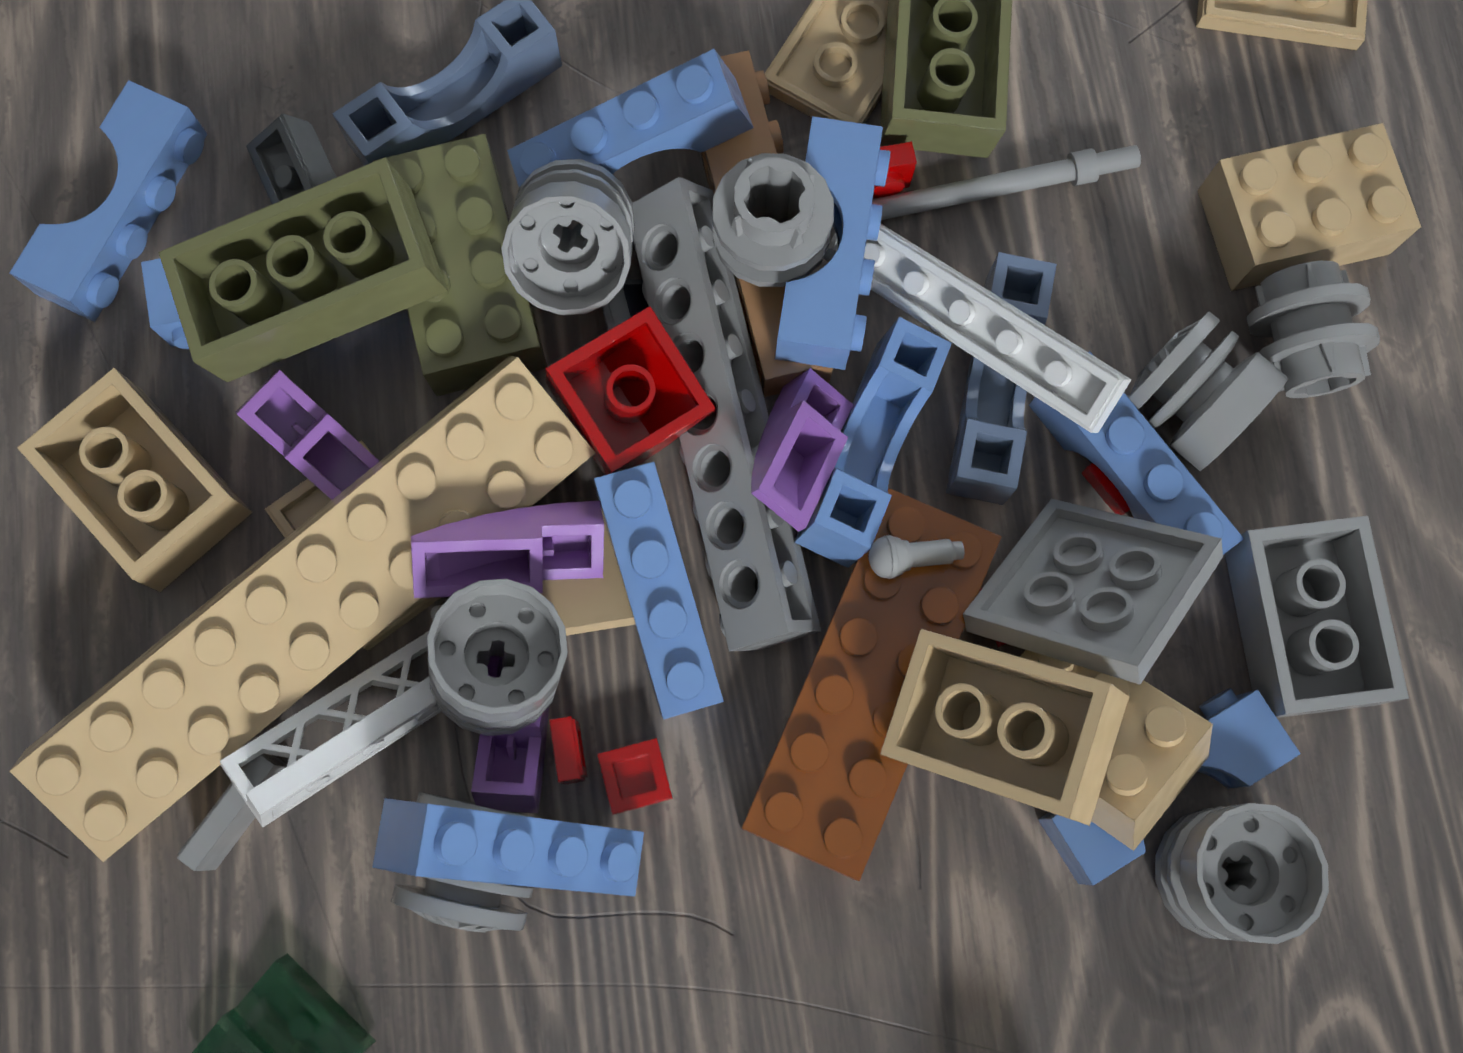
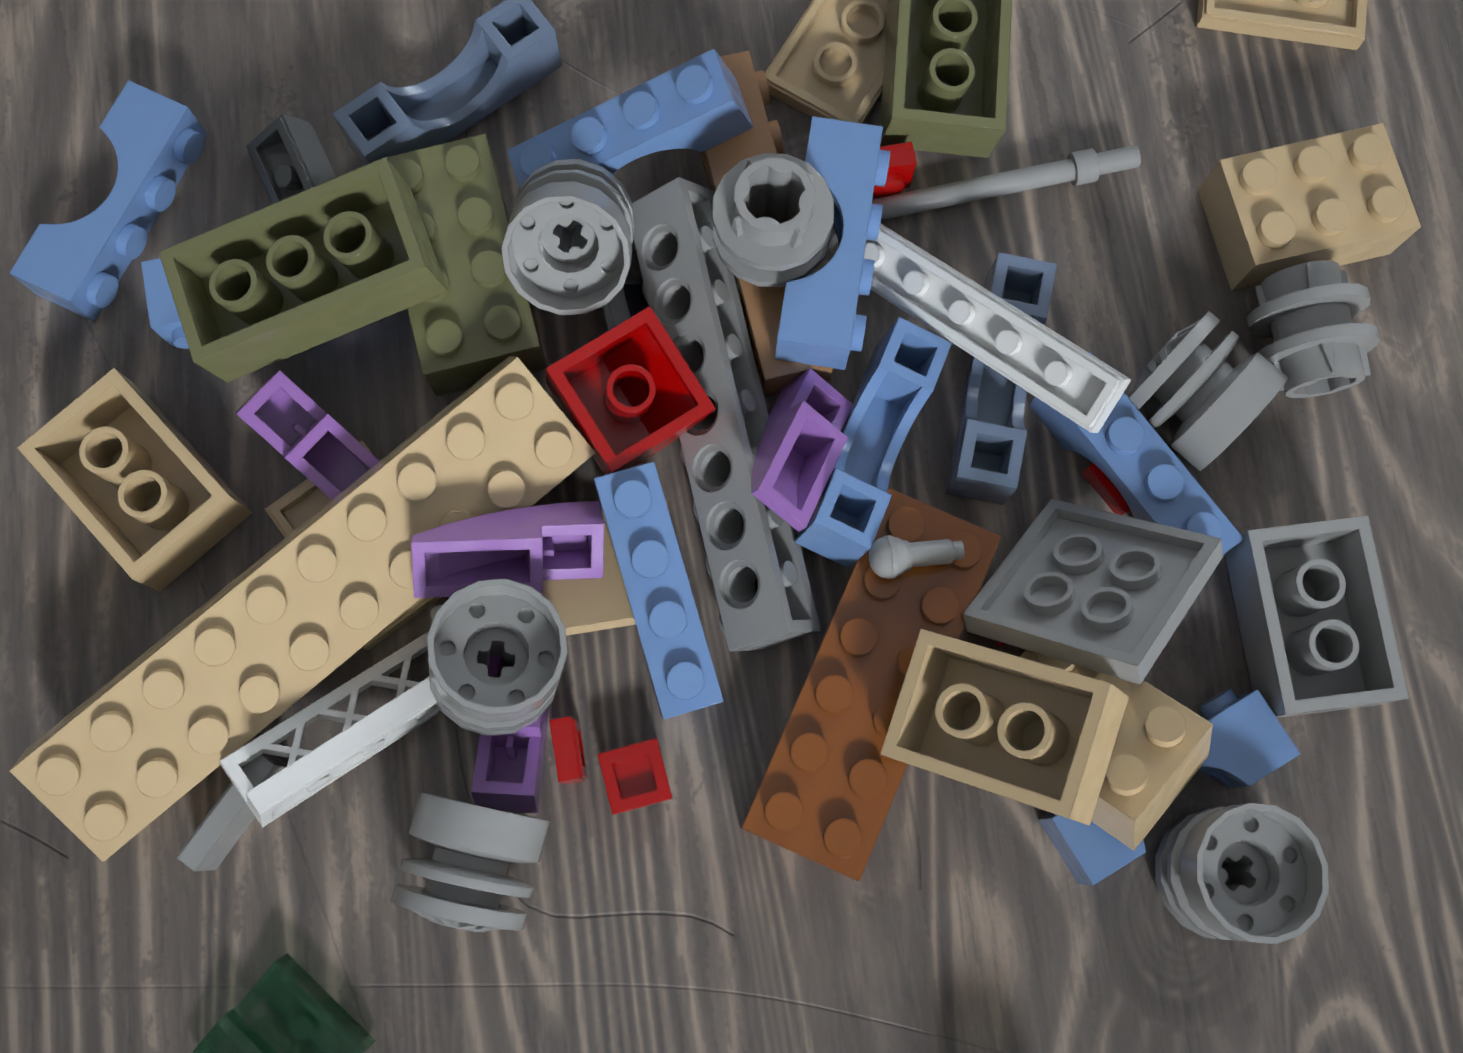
medium blue arch [372,798,644,896] -> none

